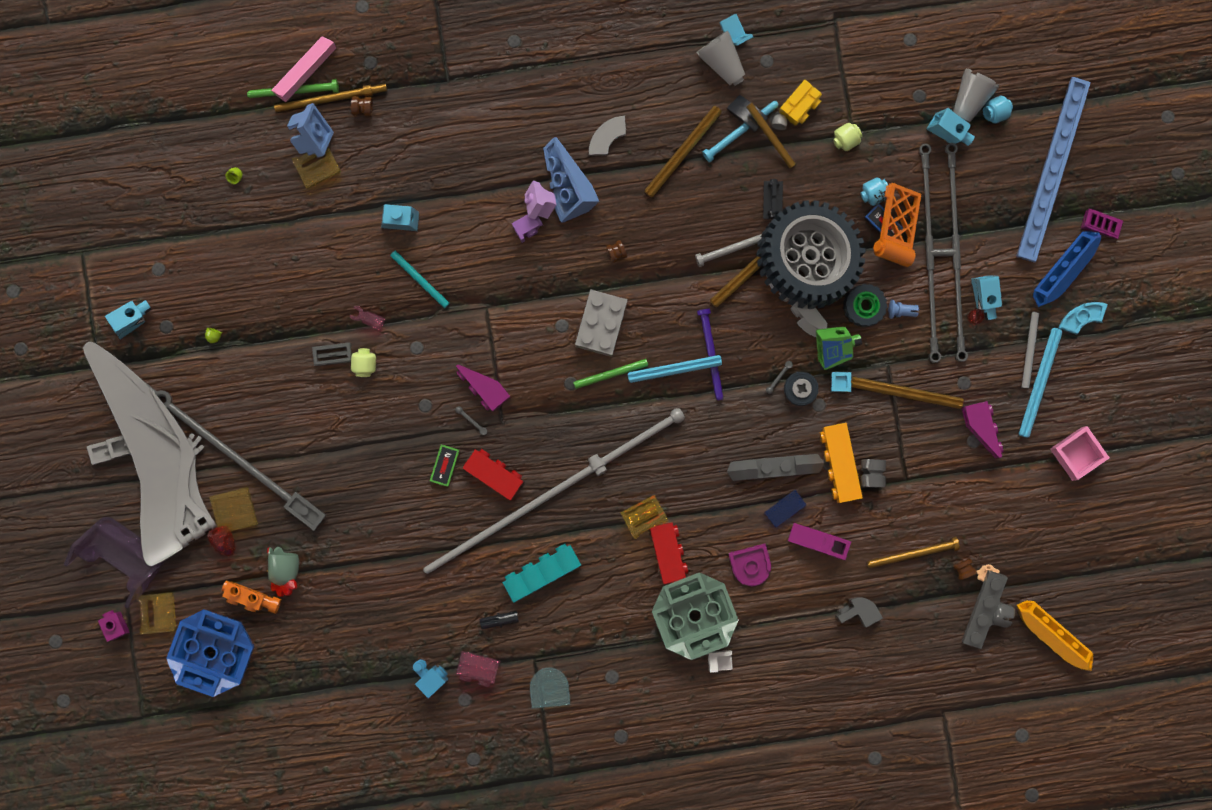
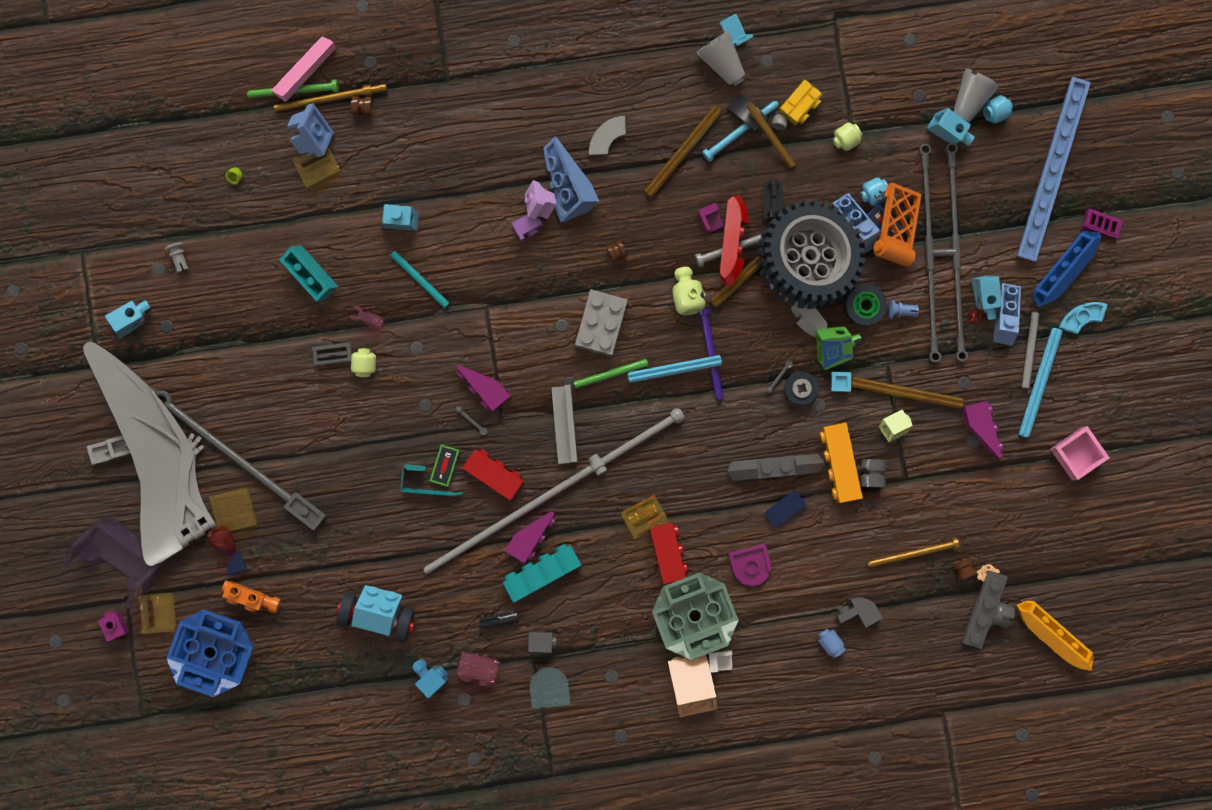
lime hinge [205,328,222,343] -> none
sand green piece [267,547,299,597] -> none
magenta slope [788,523,851,560] -> none
none -> light grey pin [165,242,189,273]
none -> clear blue tile [227,551,247,576]
none -> teal brick [279,245,339,302]
none -> medium azure brick [337,585,415,643]
none -> teal piece [401,464,463,496]
none -> magenta slope [505,511,556,563]
none -> dark grey brick [528,631,556,653]
none -> light grey fence [552,385,577,464]
none -> light nougat slope [668,655,717,717]
none -> yellowish green piece [672,267,706,315]
none -> magenta panel [698,203,724,234]
none -> brick [719,195,749,287]
none -> medium blue brick [818,628,846,658]
none -> medium blue slope [833,193,880,253]
none -> yellowish green brick [879,410,913,442]
none -> medium blue slope [993,283,1021,345]

